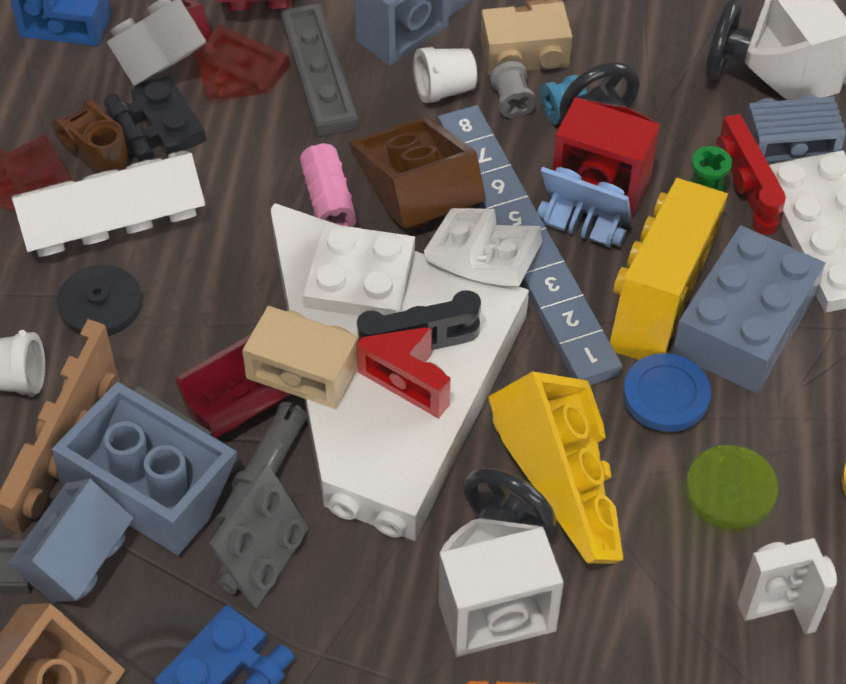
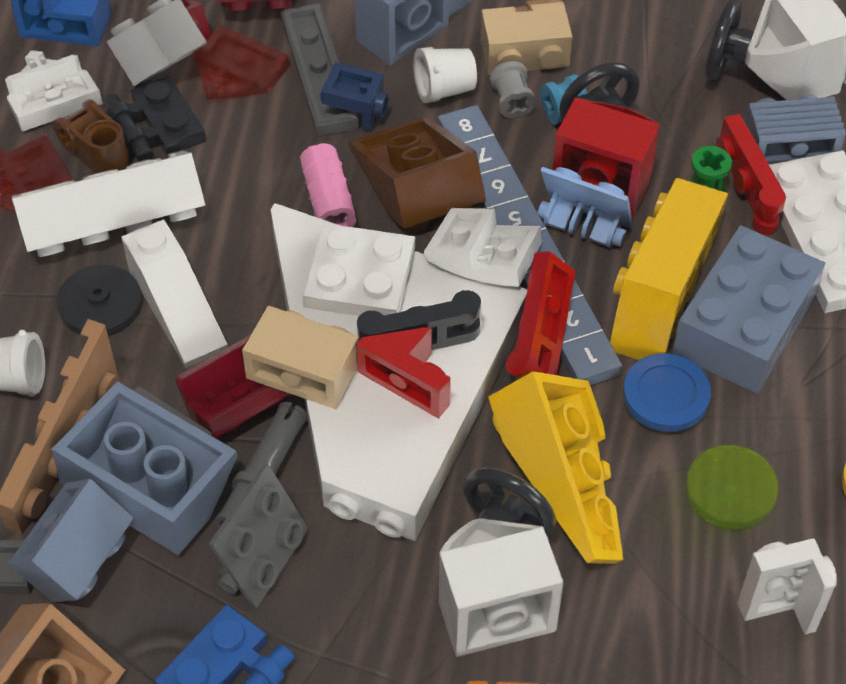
none -> white slope [5,51,103,132]
none -> white slope [122,219,228,368]
none -> dark blue bracket [321,62,389,132]
none -> red plate [506,251,576,379]

